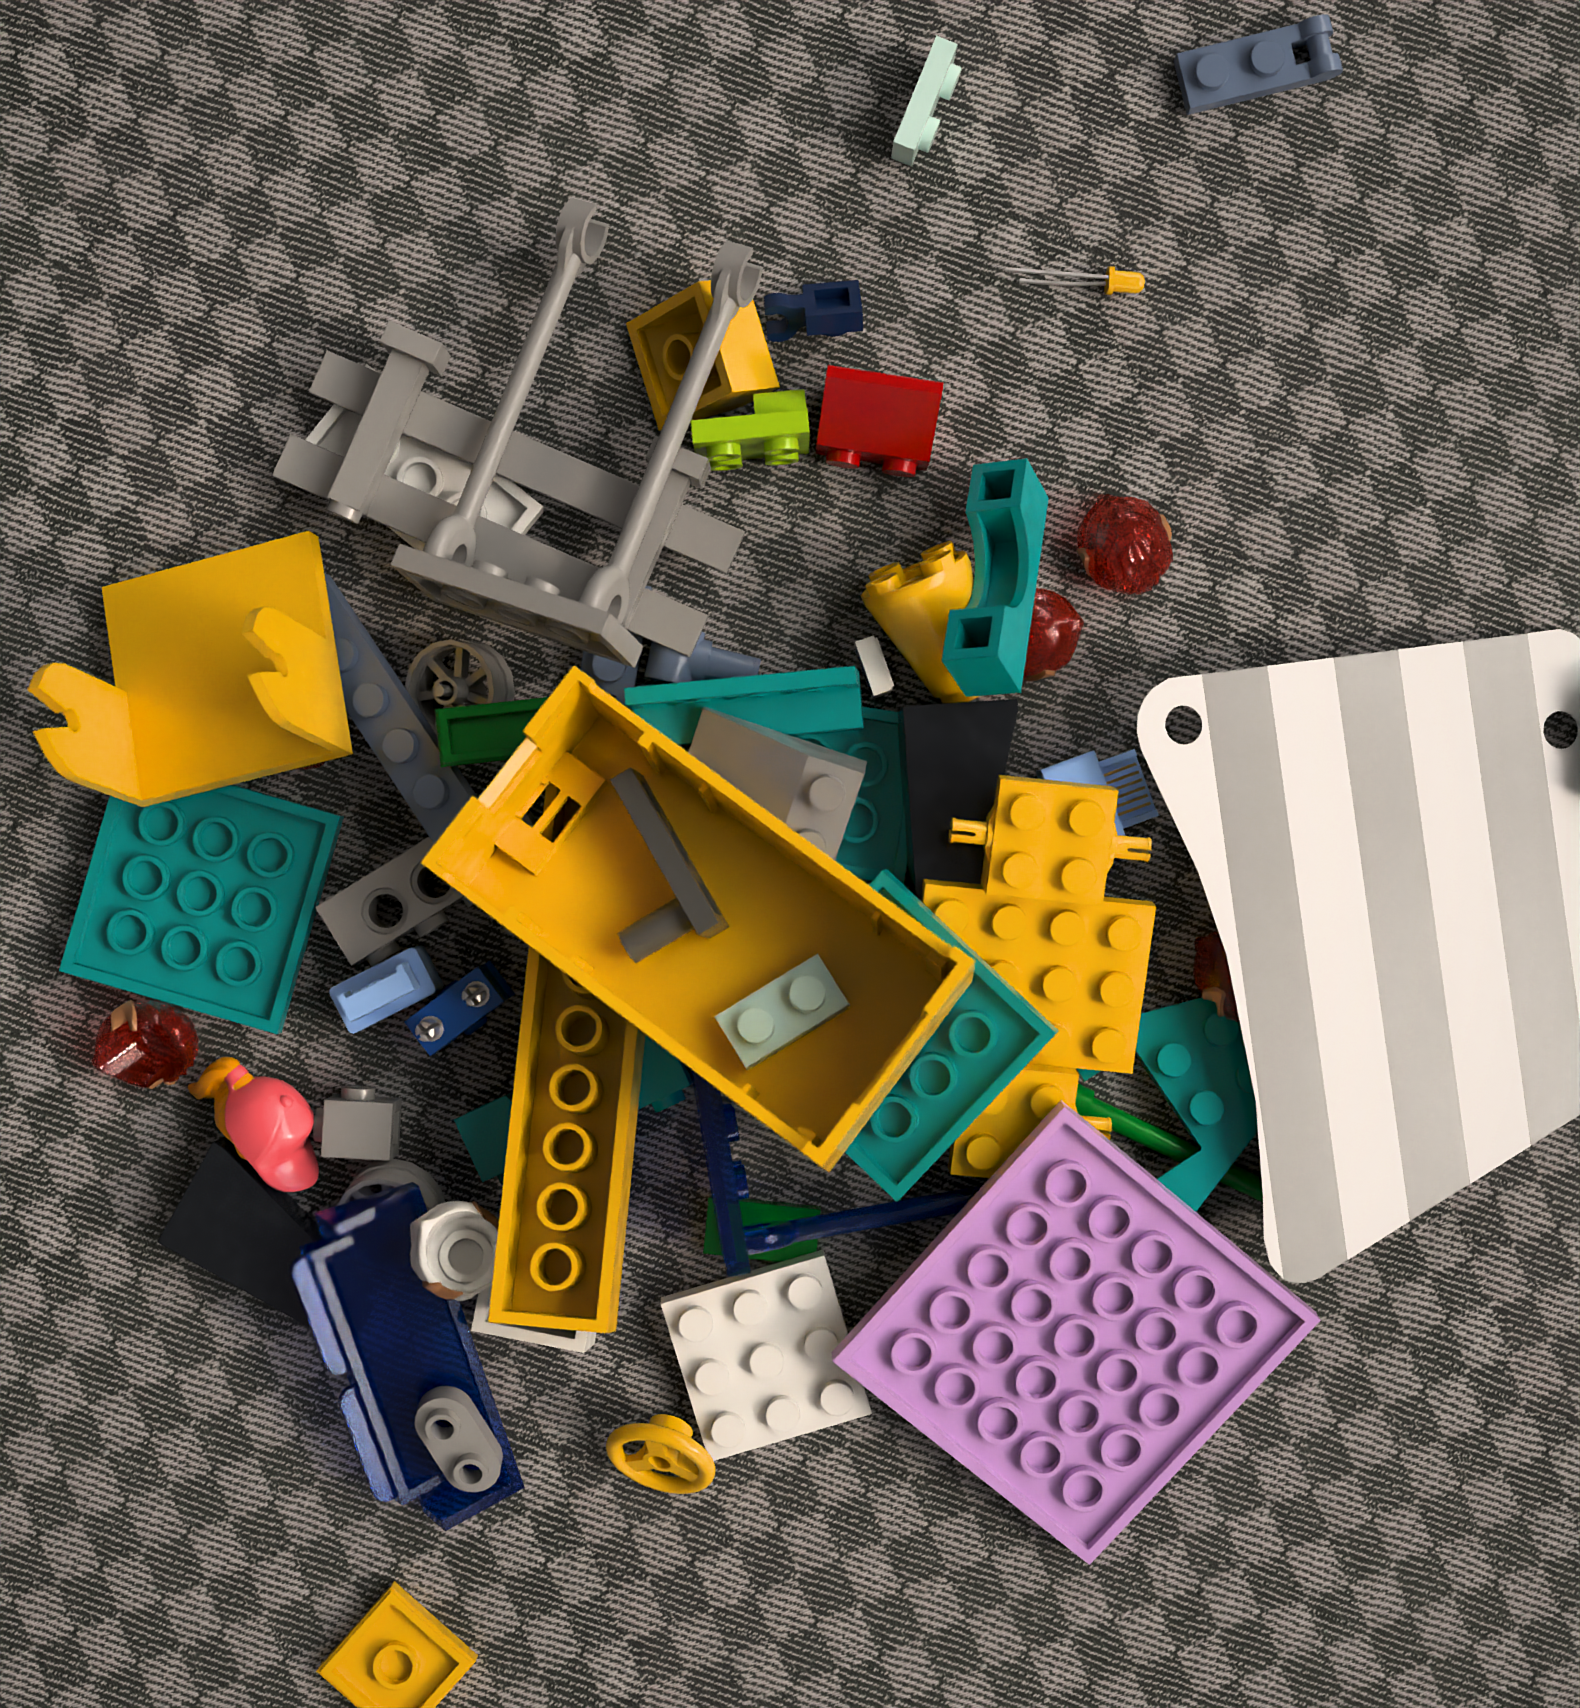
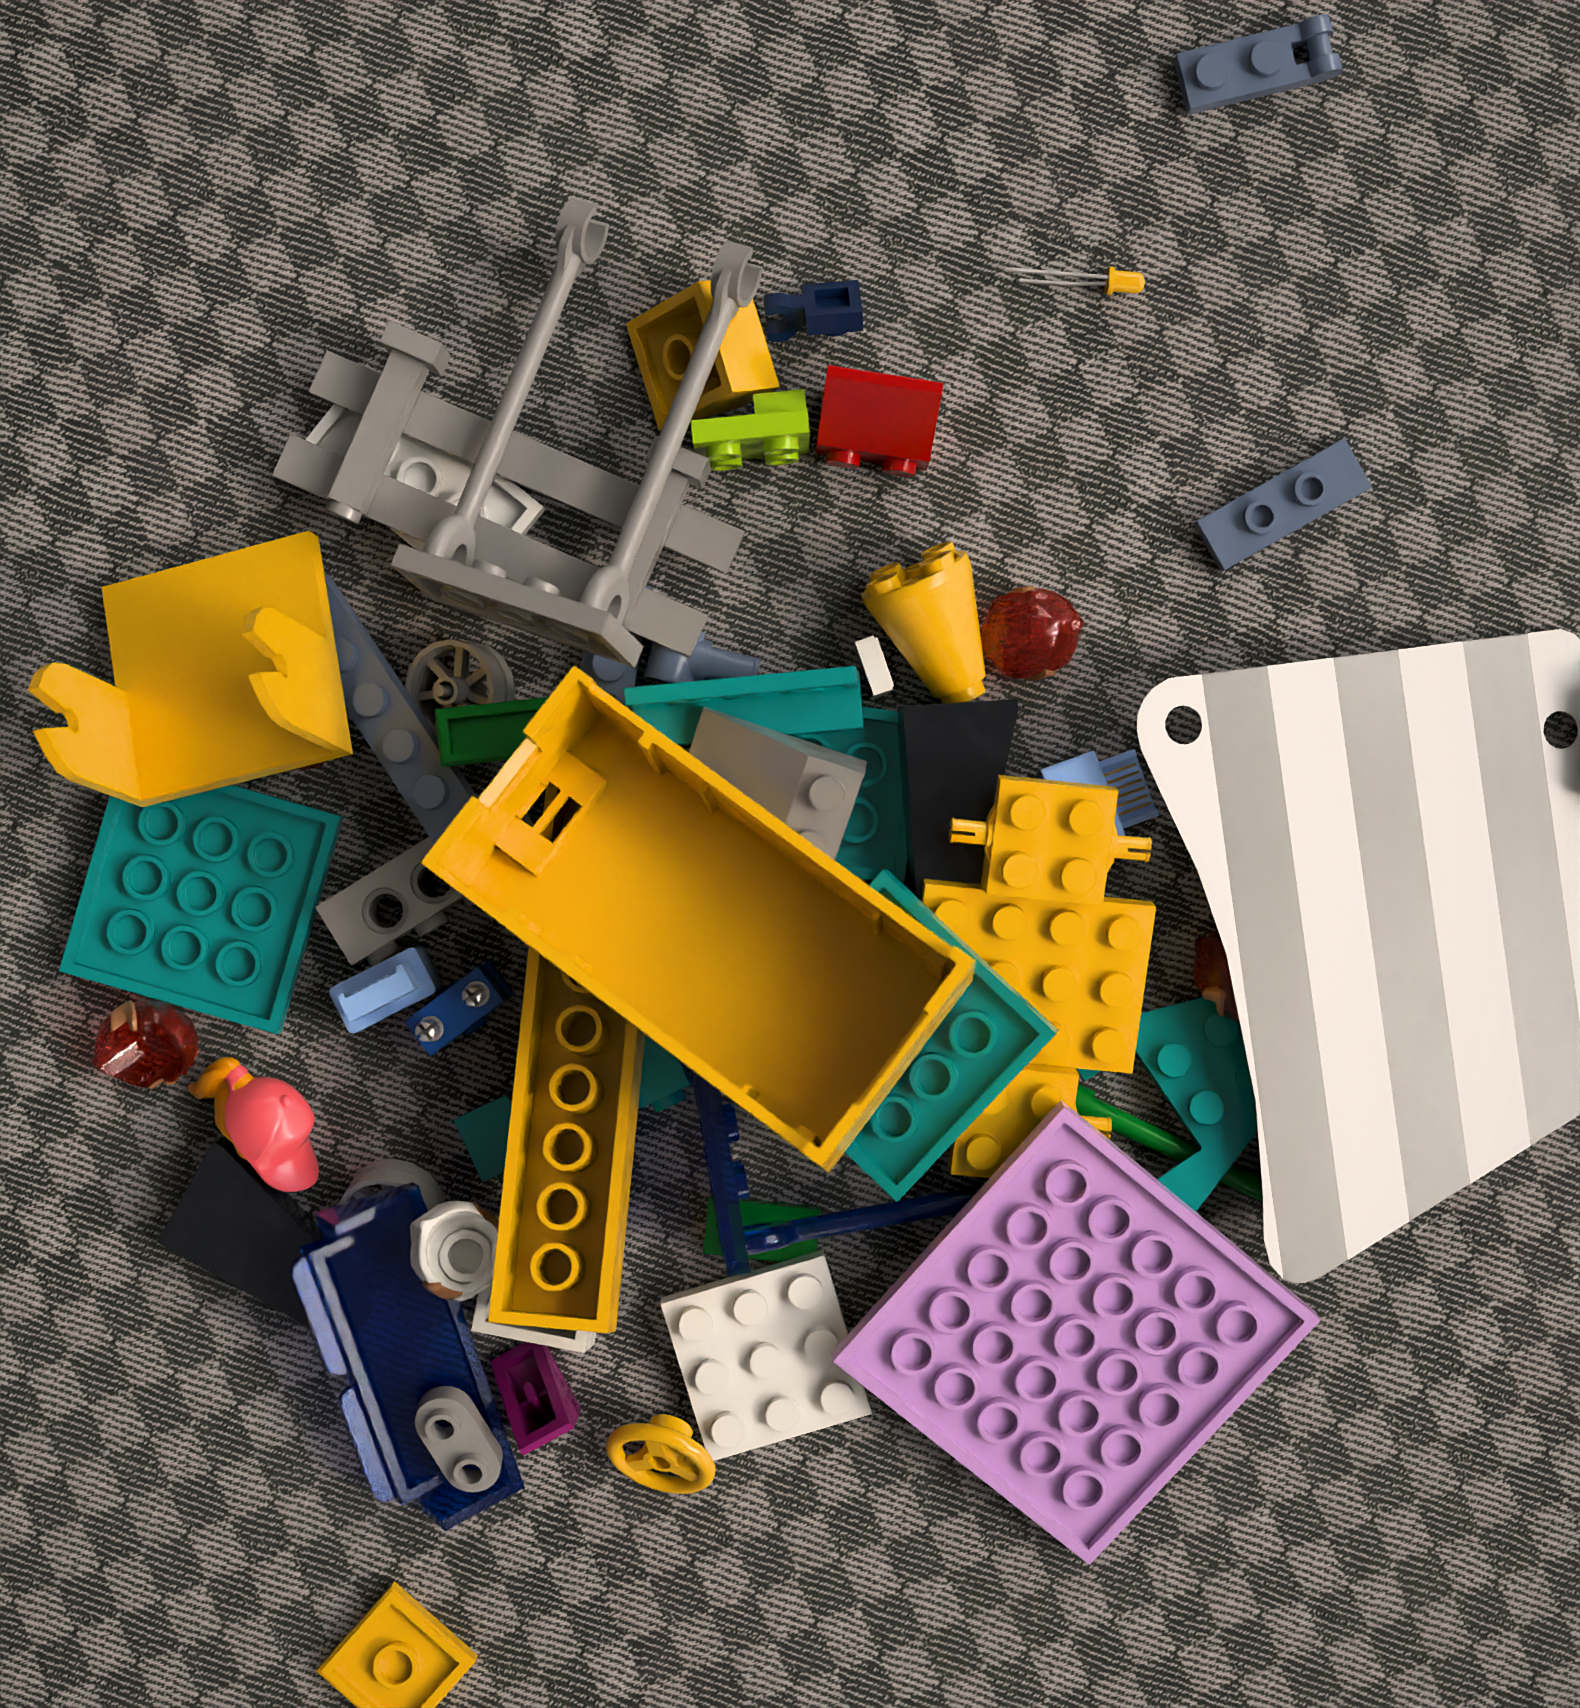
light grey brick [313,1085,402,1161] -> none
dark grey piece [610,767,729,963] -> none
light aqua plate [715,954,850,1071] -> none
light aqua plate [891,35,962,167] -> none
teal arch [942,458,1049,697] -> none
clear red hair [1076,494,1173,595] -> none
none -> magenta slope [490,1342,581,1456]
none -> sand blue plate [1194,438,1372,572]

